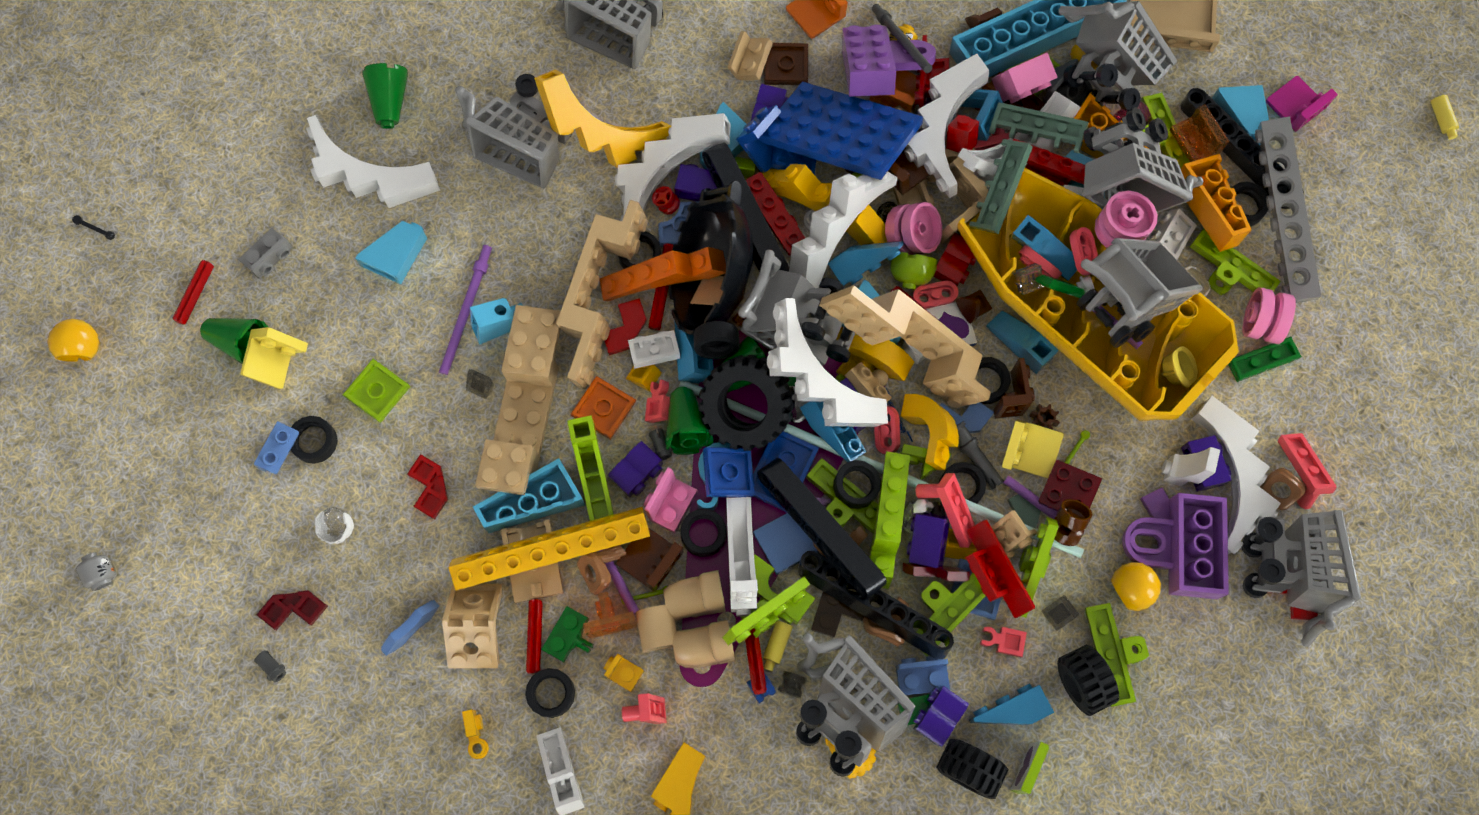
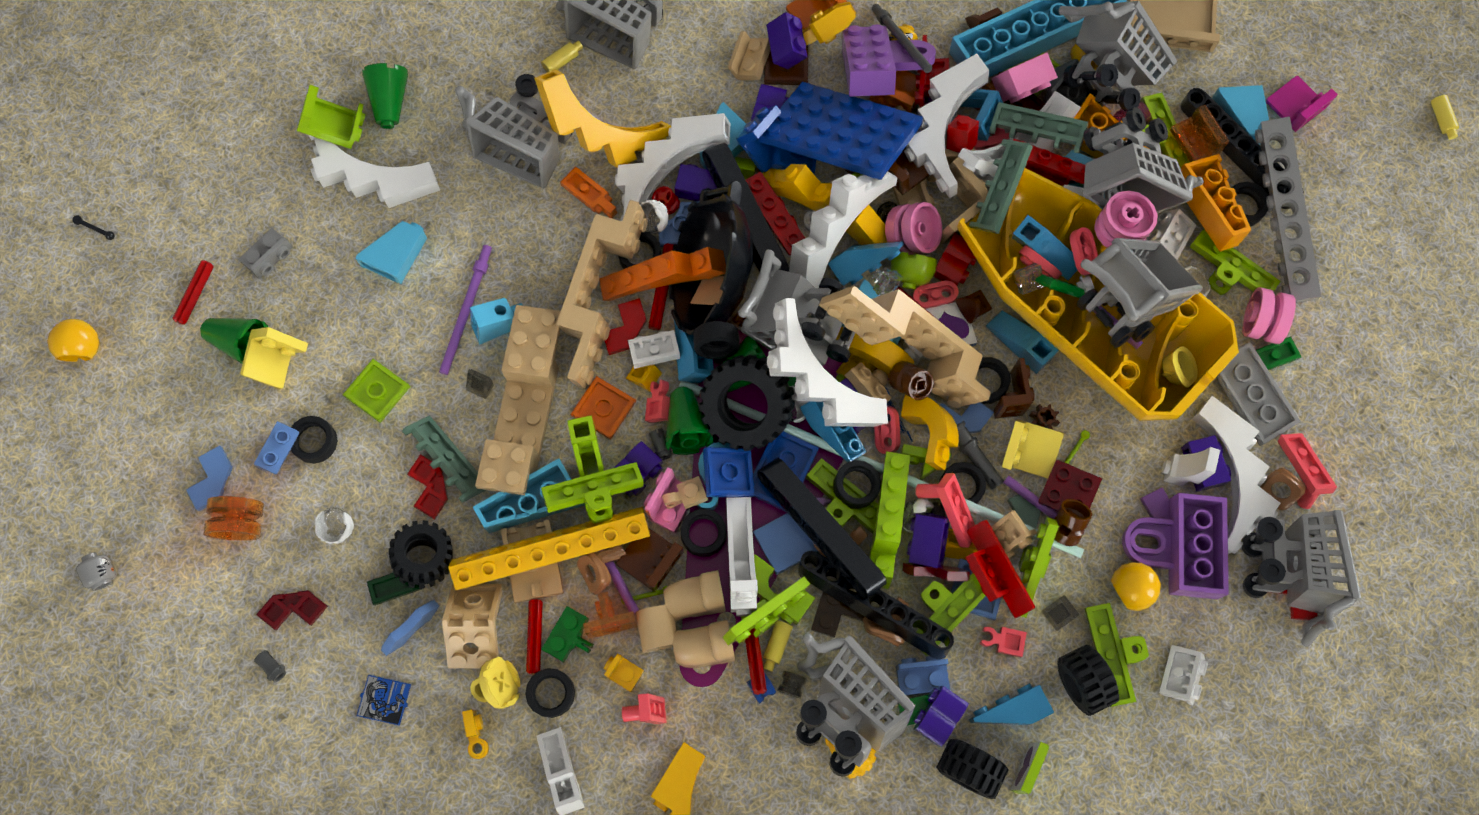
none -> medium blue tile [186,446,233,511]
none -> clear orange wheel [203,496,264,541]
none -> lime panel [297,85,366,149]
none -> piece [357,675,411,726]
none -> dark green tile [367,573,422,606]
none -> black tyre [389,520,453,589]
none -> sand green hinge [402,415,486,503]
none -> light yellow tile [470,657,520,709]
none -> light yellow cylinder [541,41,583,72]
none -> lime plate [541,462,644,524]
none -> orange hinge [560,167,618,218]
none -> hair [640,200,669,234]
none -> tan plate [662,476,708,509]
none -> dark purple brick [766,12,807,69]
none -> yellow hinge [802,2,857,45]
none -> clear tile [872,267,904,295]
none -> reddish brown wheel [889,361,934,400]
none -> white bracket [1159,645,1208,705]
none -> light grey tile [1216,341,1301,446]

